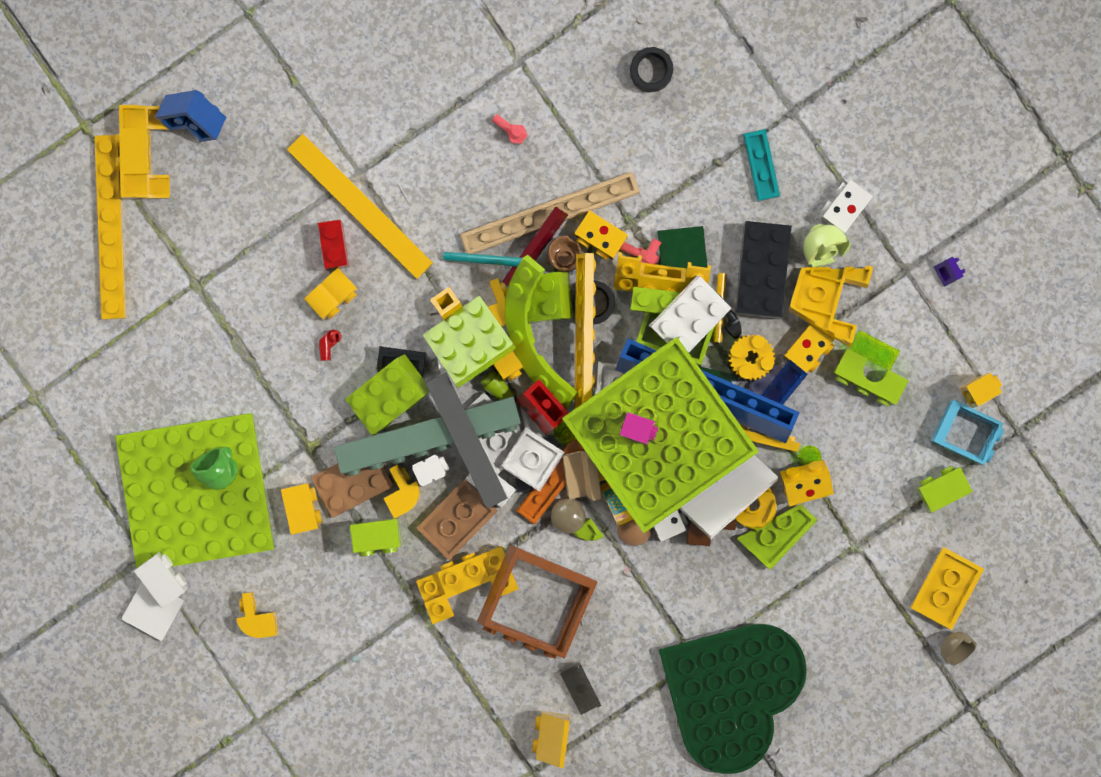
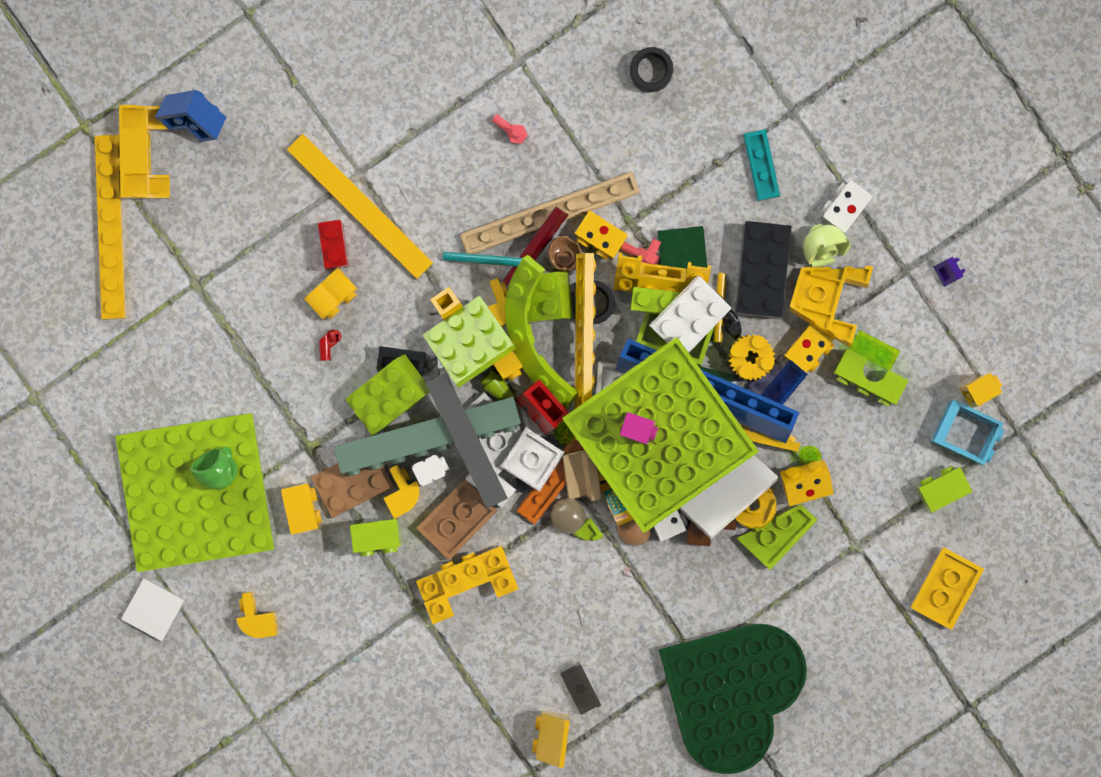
white brick [134,552,187,608] -> none
dark orange window [477,544,597,659] -> none
dark tan hair [940,632,977,666] -> none

